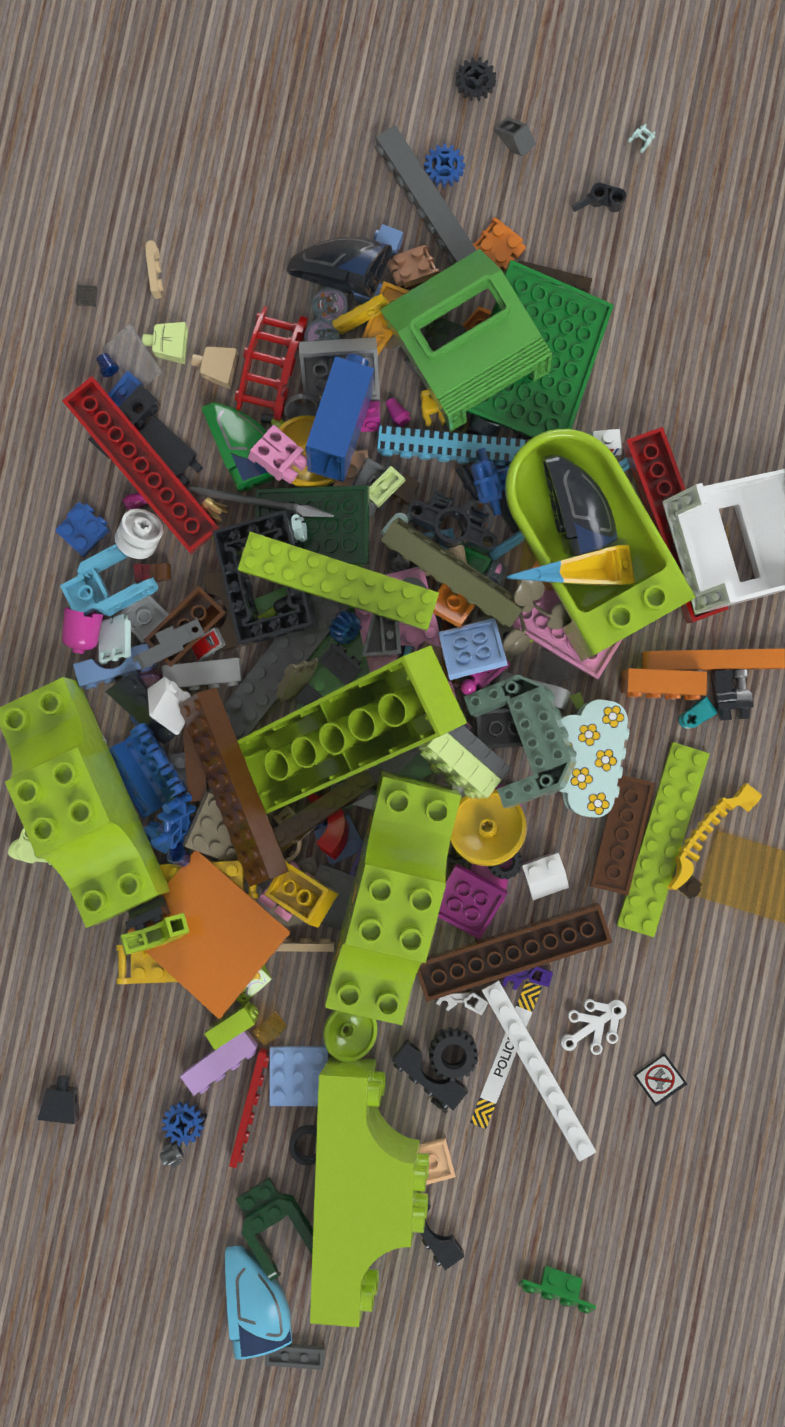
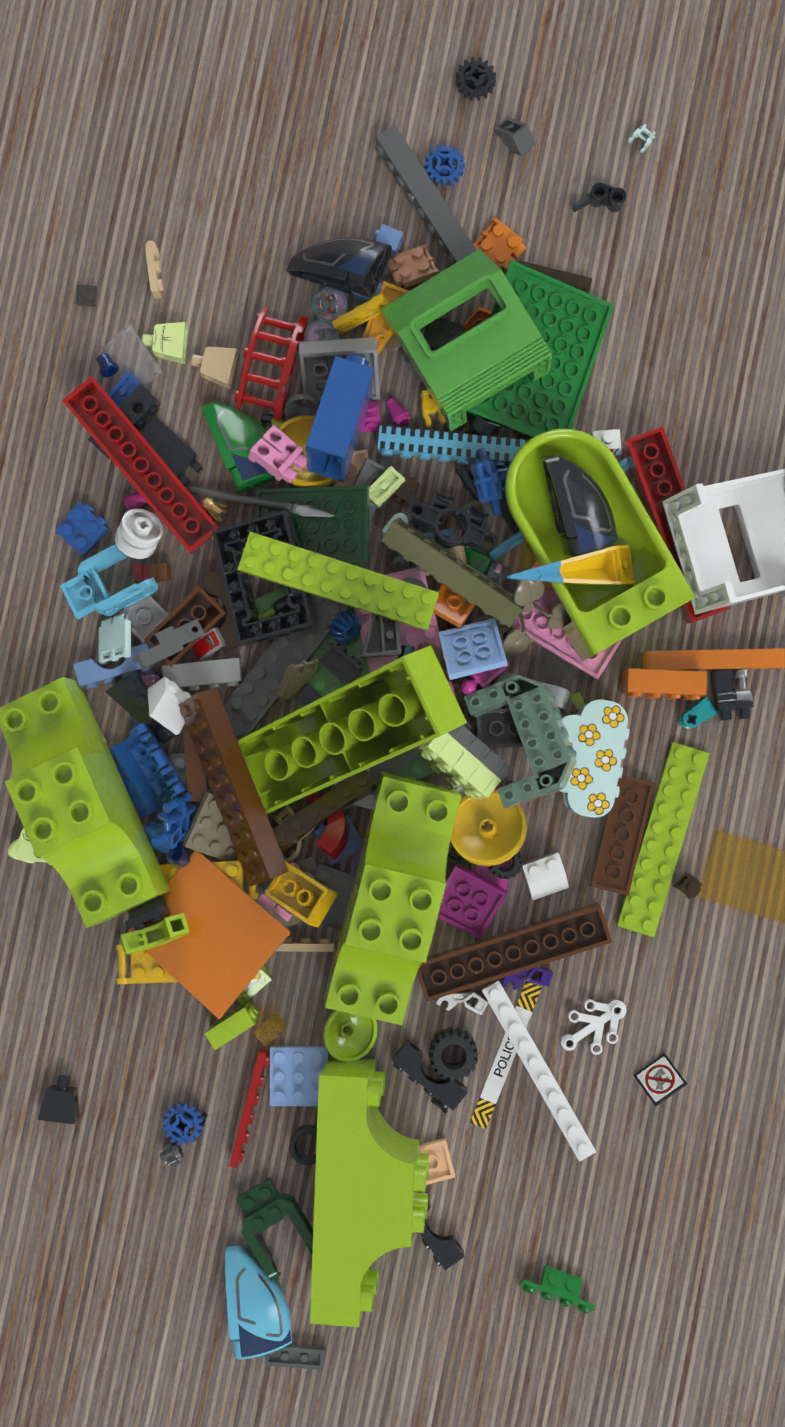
dark pink cylinder [62,607,103,654] -> none
lavender brick [180,1029,259,1095] -> none
light aqua piece [291,514,307,542] -> none
yellow piece [667,783,762,890] -> none

